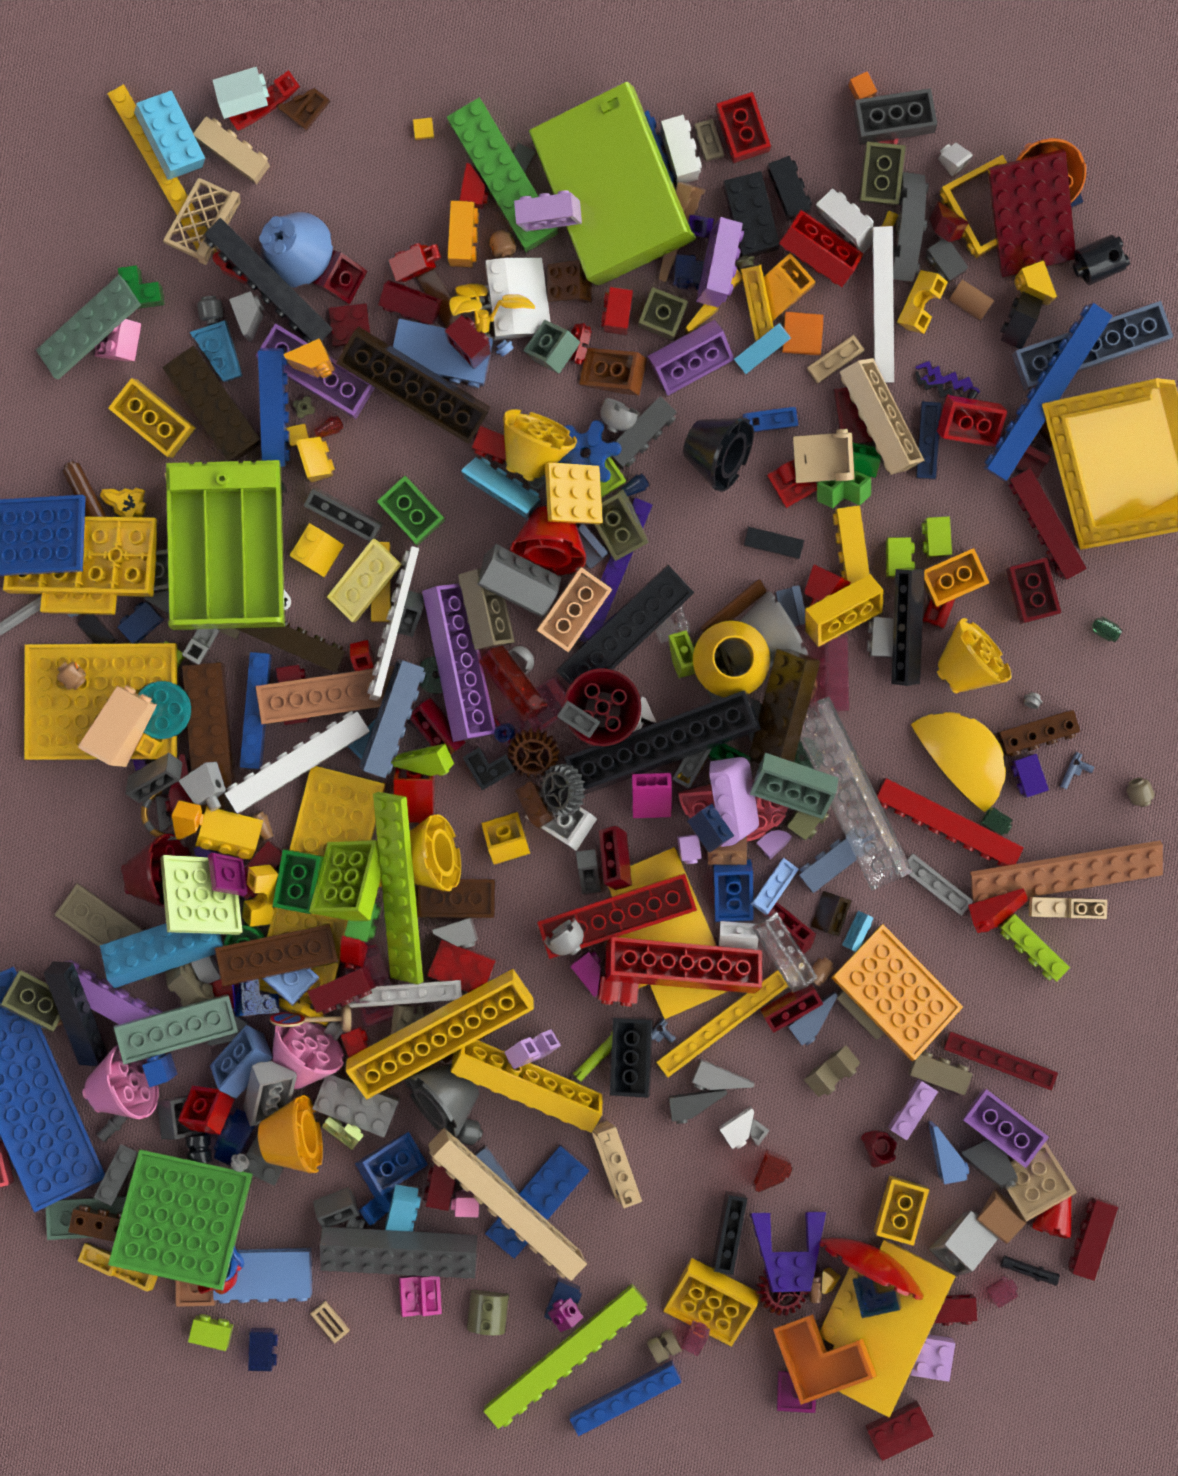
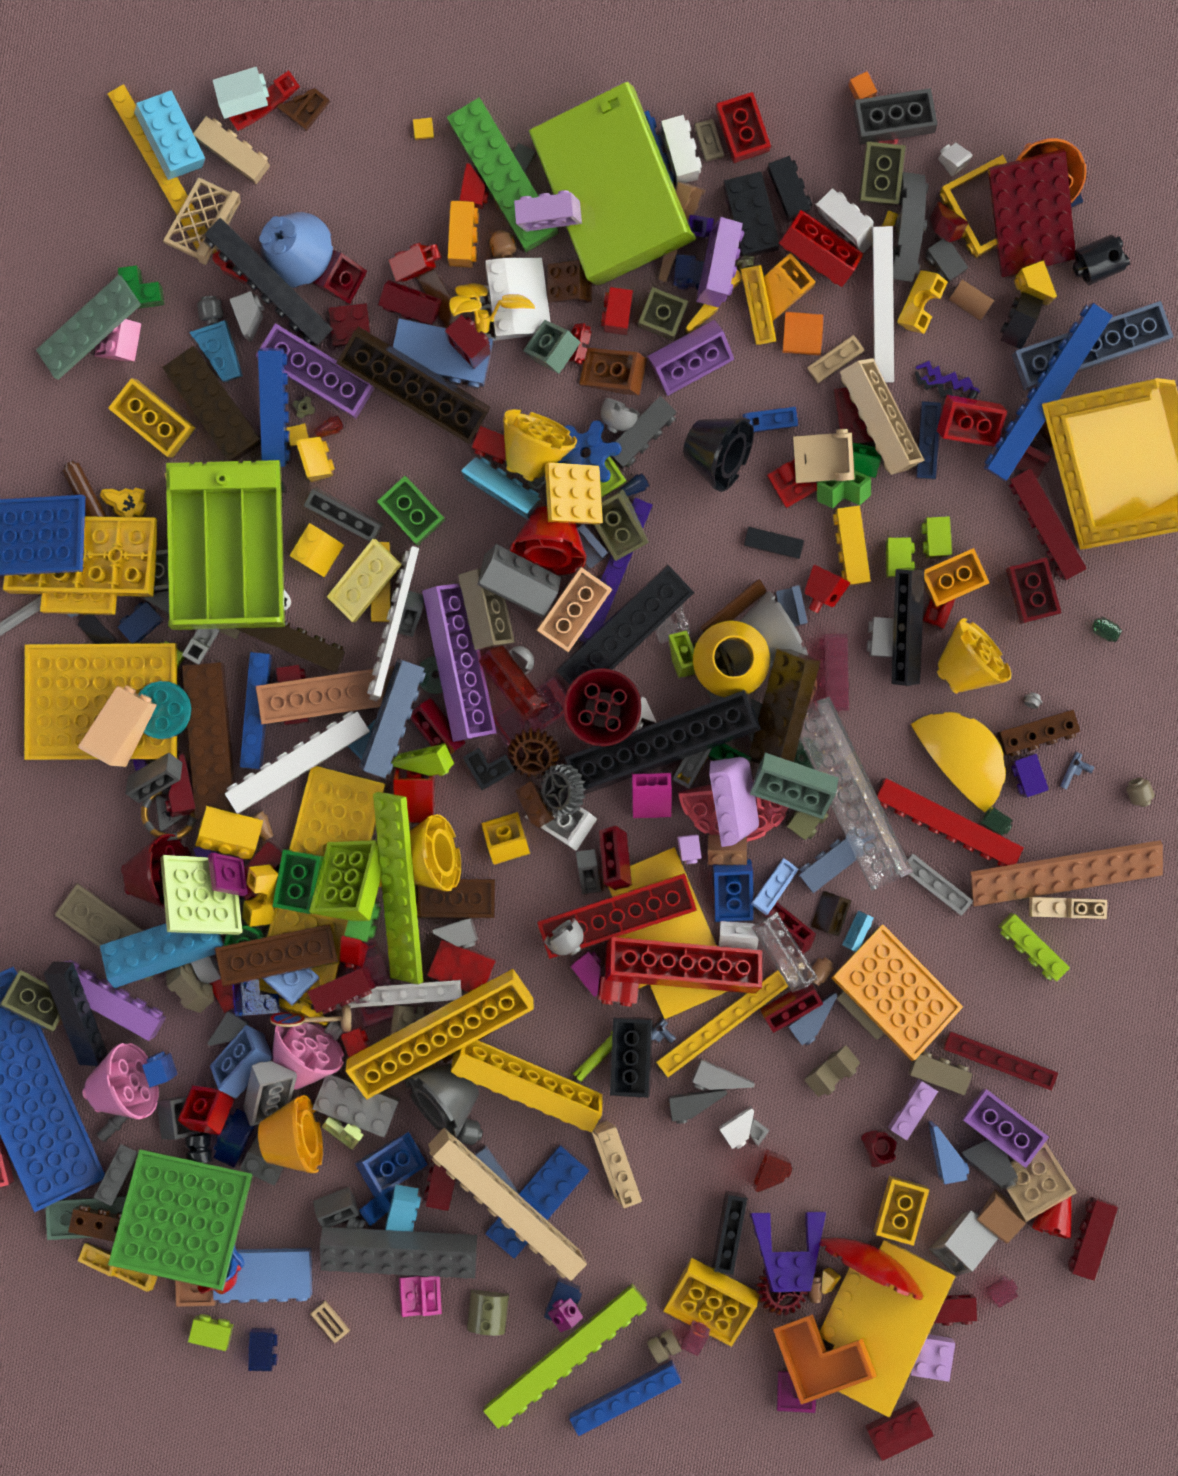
medium nougat head [57,662,86,690] -> none
sand green plate [113,994,238,1065] -> none
yellow tile [135,733,162,759] -> none
light orange slope [172,801,204,840] -> none
light grey torso [179,762,226,812] -> none
light grey plate [231,1154,250,1172] -> none
light orange slope [283,339,335,378] -> none
red brick [350,640,374,671] -> none
bright pink slope [450,1190,479,1217] -> none
clear blue bush [494,723,515,742] -> none
light blue plate [496,339,514,357] -> none
lavender arch [504,1029,561,1069] -> none
dark grey plate [557,701,600,739] -> none
dark blue brick [687,804,734,853] -> none
medium azure tile [734,323,791,374] -> none
lavender brick [757,830,792,860] -> none
yellow brick [805,574,883,647] -> none
clear blue brick [852,1275,902,1318] -> none
red slope [968,888,1029,933] -> none
black pin [1000,1255,1060,1286] -> none

